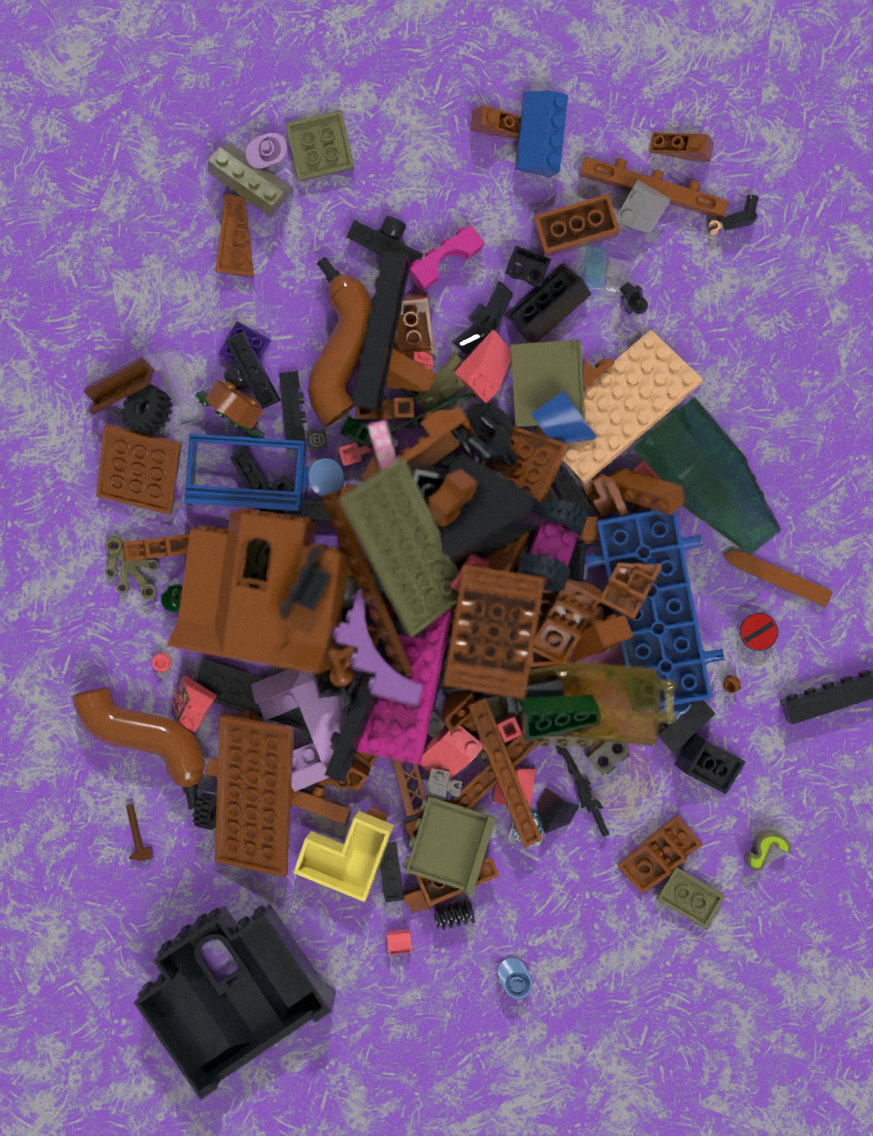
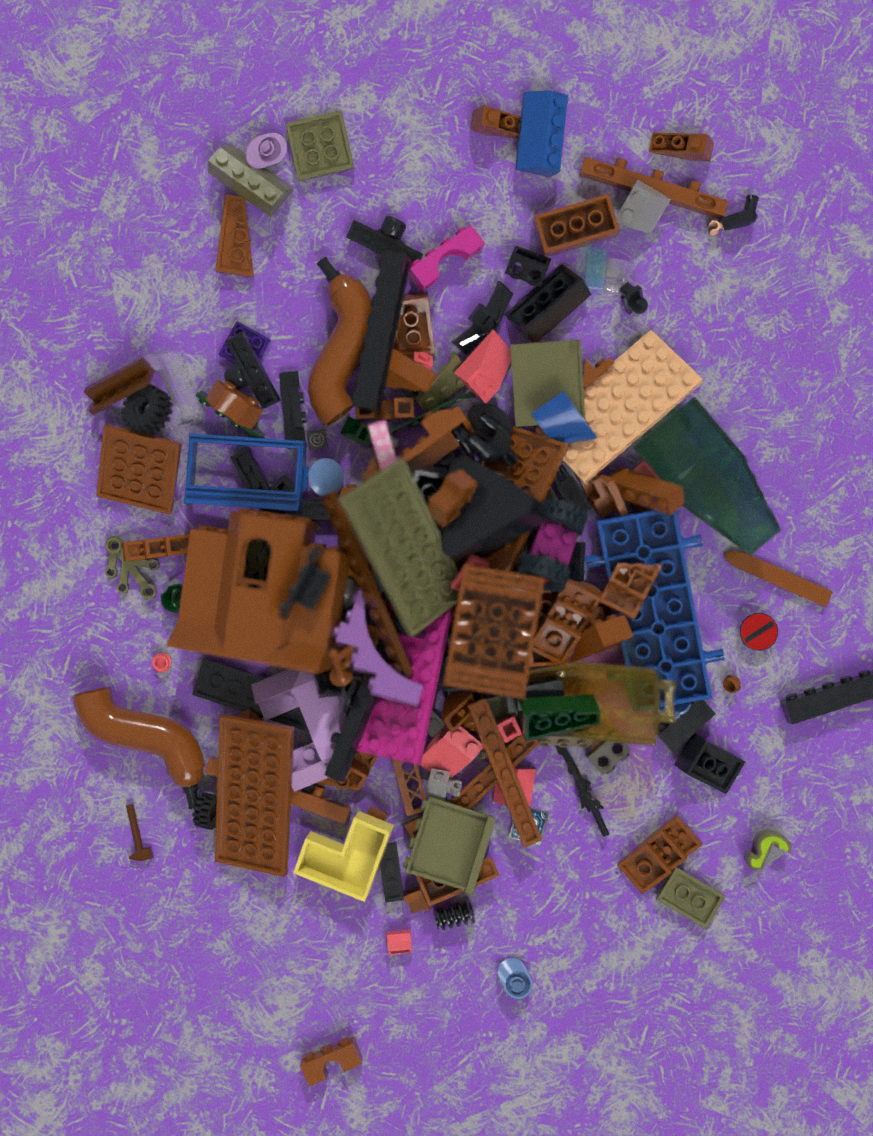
black panel [134,903,336,1100] -> none
coral slope [172,675,217,732] -> none
coral plate [338,442,374,466] -> none
black slope [536,787,579,834] -> none
dark orange brick [577,517,599,544] -> none
none -> dark orange arch [300,1037,363,1087]

